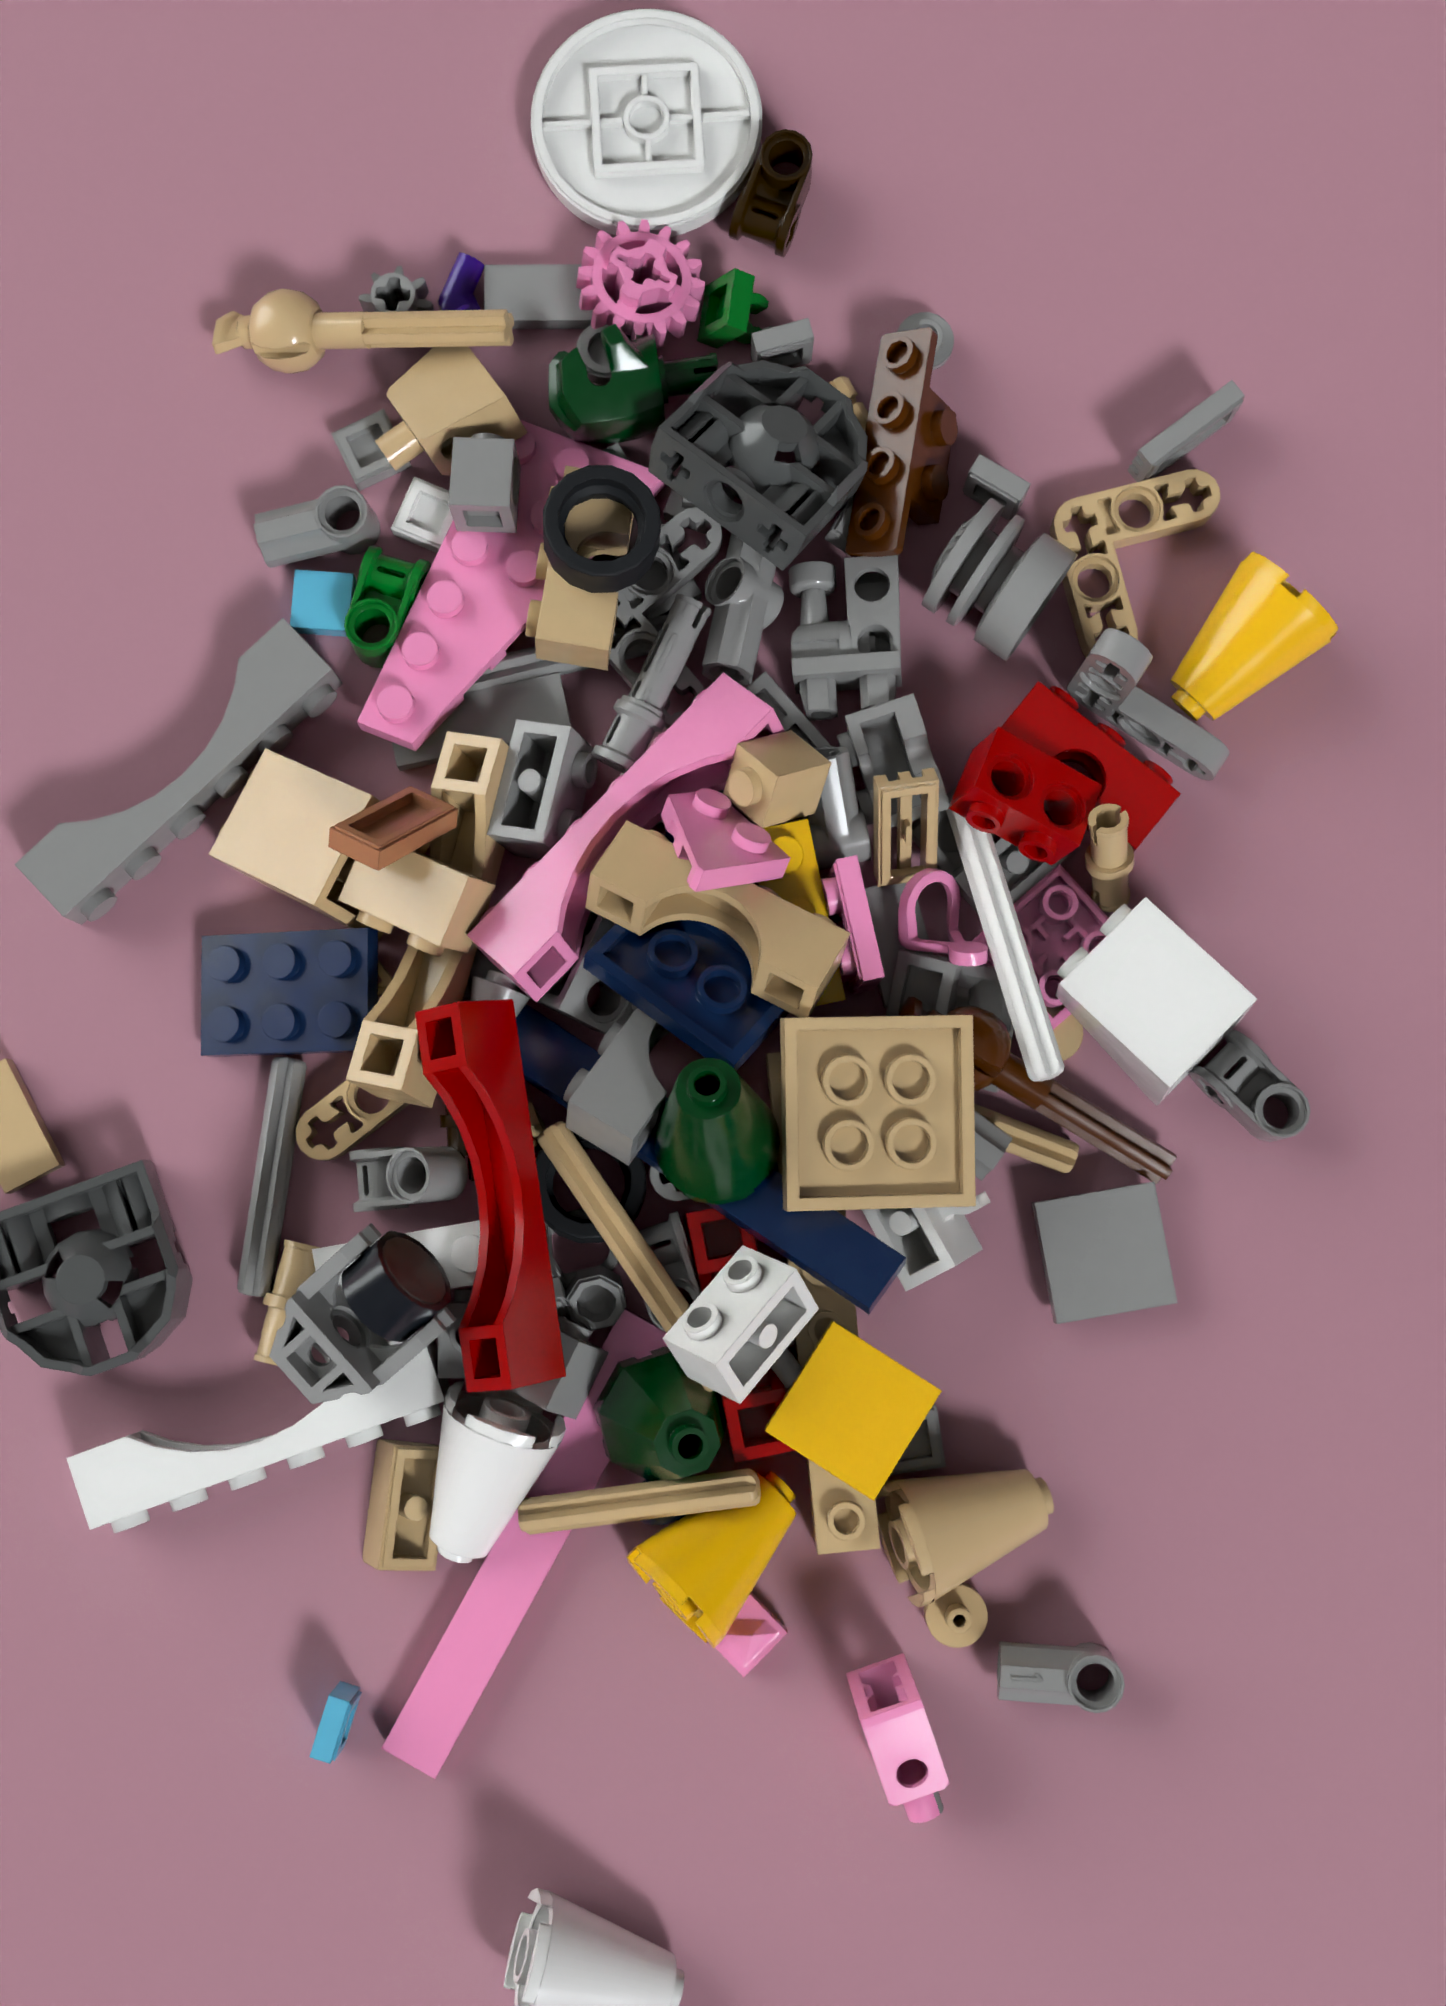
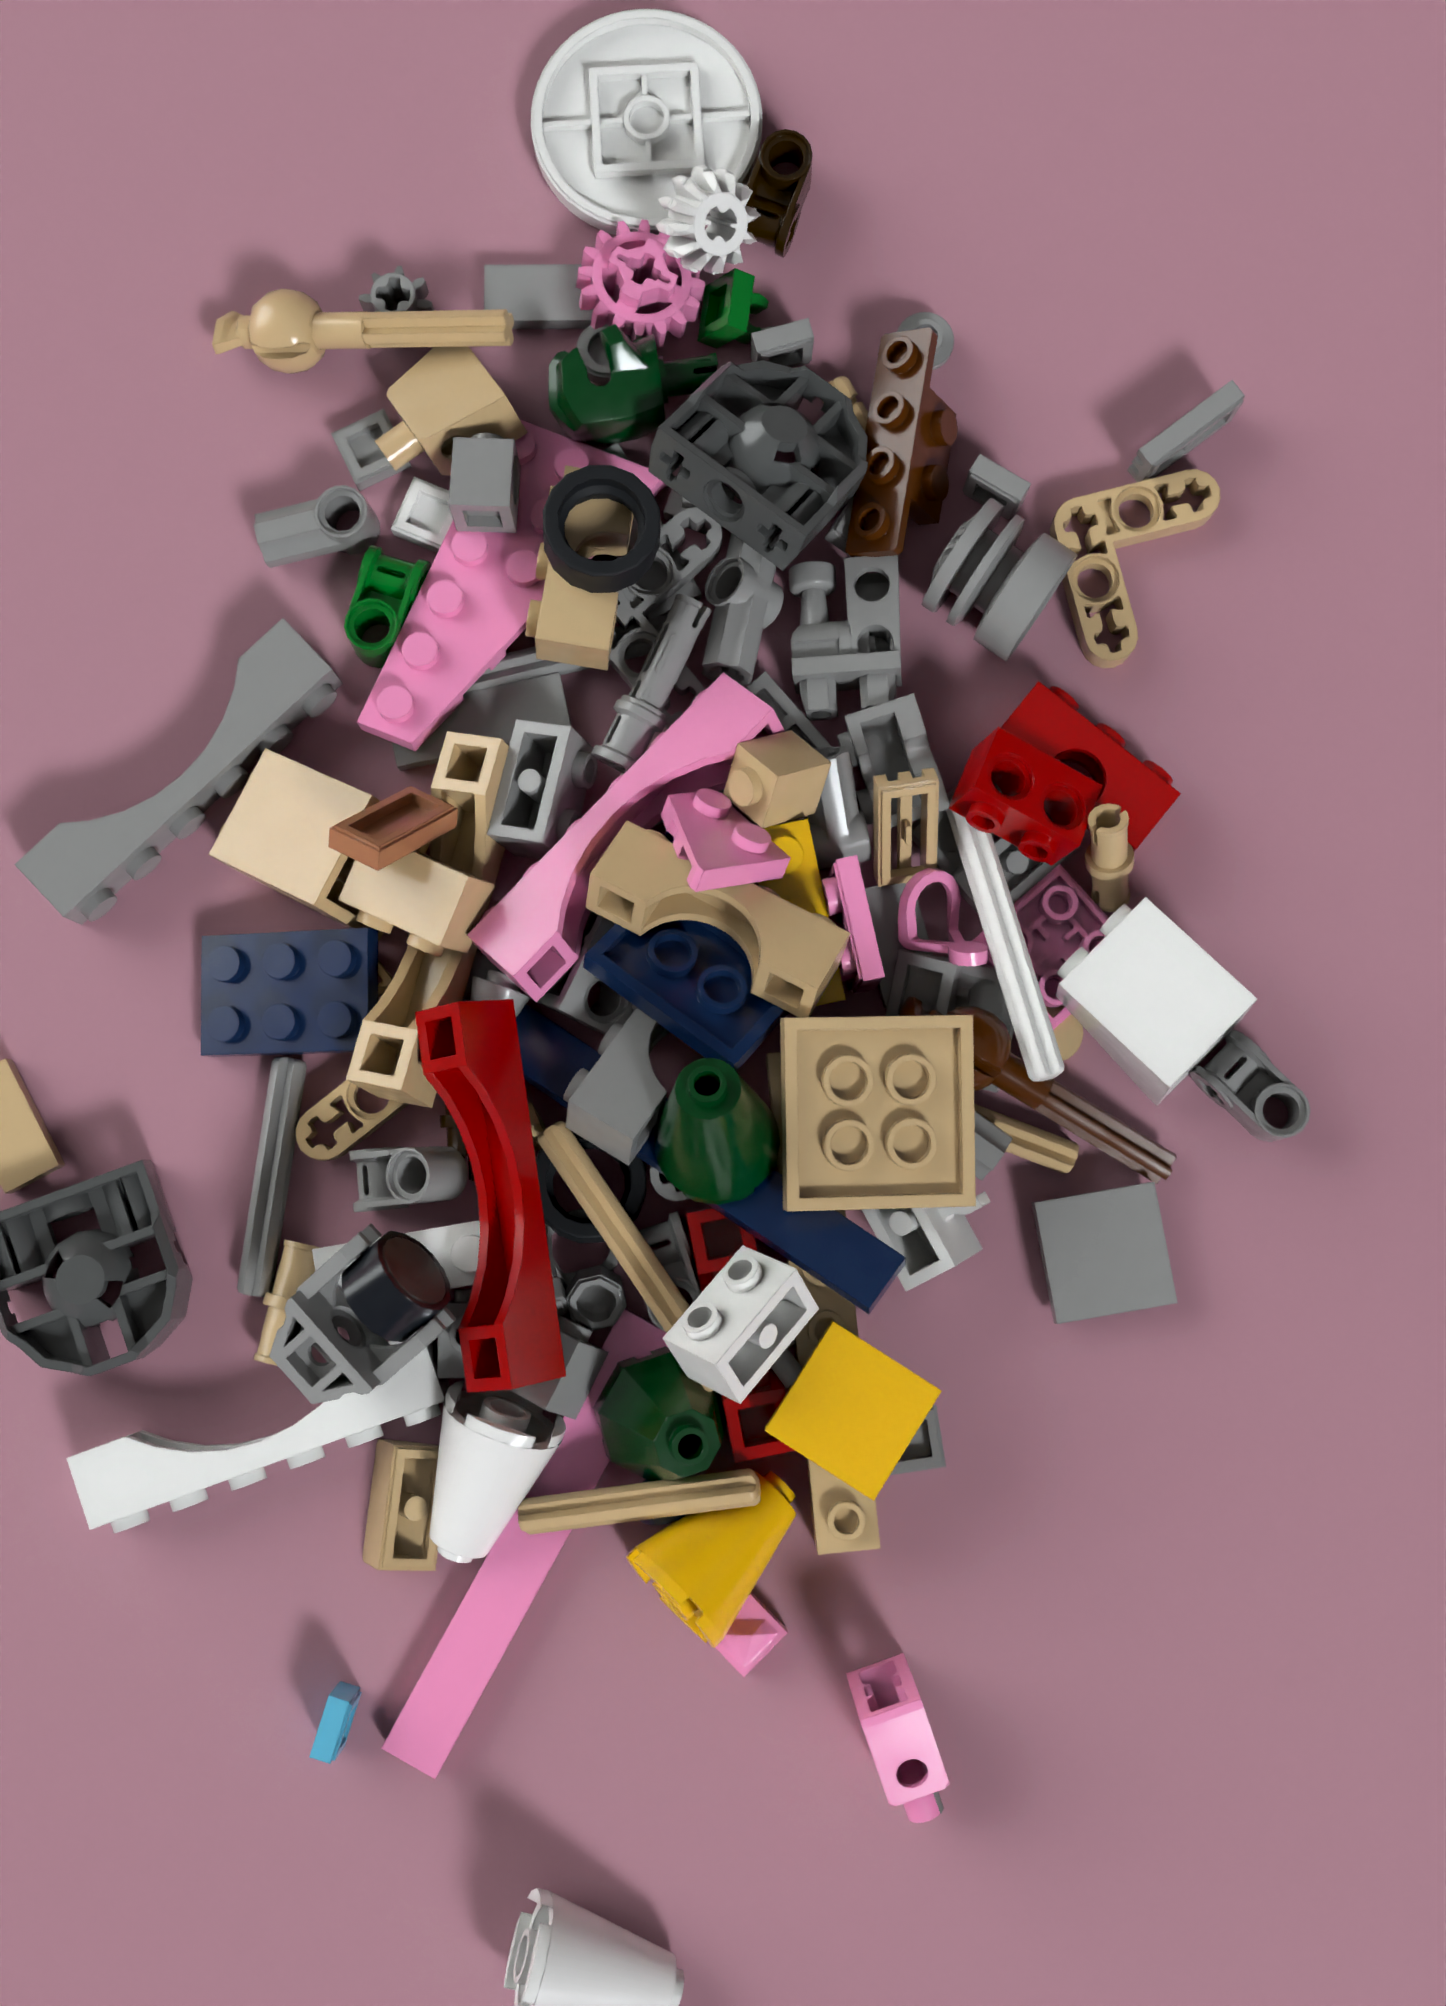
medium azure tile [290,569,357,637] -> none
dark purple arm [438,252,484,310] -> none
tan cone [875,1469,1054,1607] -> none
tan tile [924,1582,988,1648] -> none
light grey piece [997,1641,1125,1713] -> none
light grey beam [1067,628,1230,781] -> none
yellow cone [1170,552,1338,721] -> none
none -> white gear [655,165,761,275]

